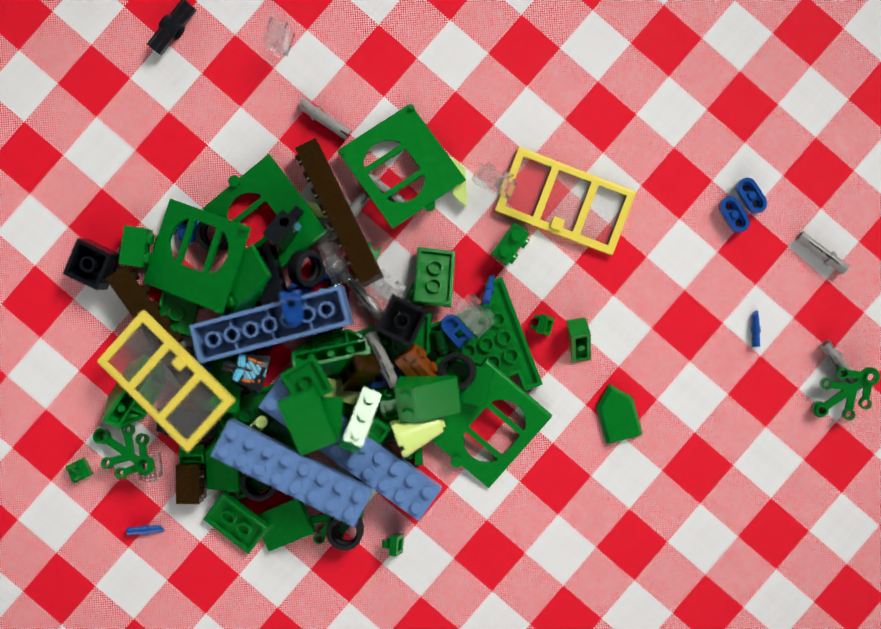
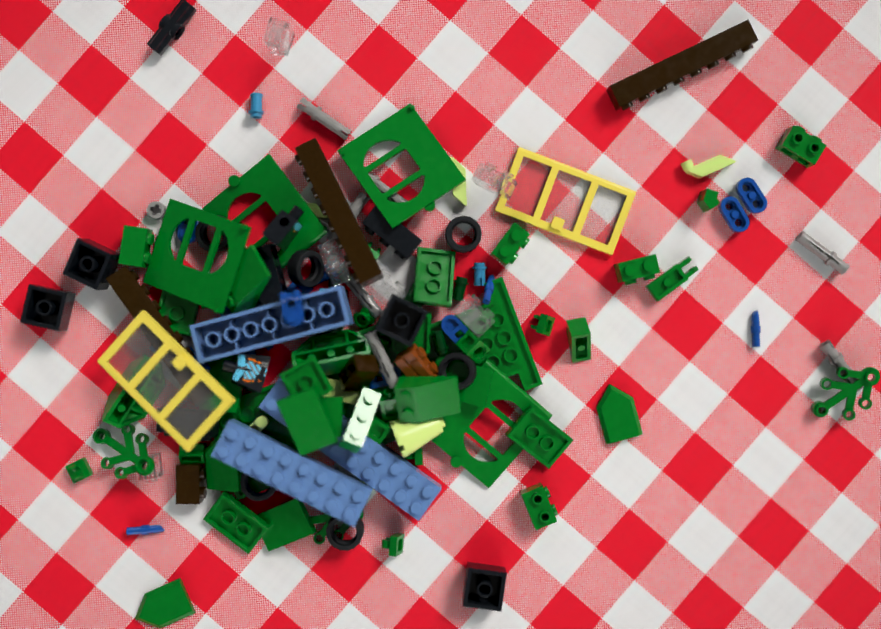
none -> black brick [20,284,76,331]
none -> green tile [135,578,196,629]
none -> light grey bush [147,201,166,219]
none -> dark azure pin [248,93,264,119]
none -> green plate [353,308,375,329]
none -> black brick [362,206,422,260]
none -> black tyre [445,216,482,253]
none -> dark green pin [452,276,469,301]
none -> green brick [456,330,491,364]
none -> black brick [462,562,507,612]
none -> dark azure pin [472,263,487,286]
none -> green tile [505,405,573,469]
none -> green brick [520,482,558,530]
none -> dark brown brick [606,19,758,111]
none -> green brick [614,254,660,285]
none -> green hinge [645,256,699,302]
none -> yellowish green piece [681,155,736,178]
none -> green piece [697,189,720,212]
none -> green brick [775,126,827,168]

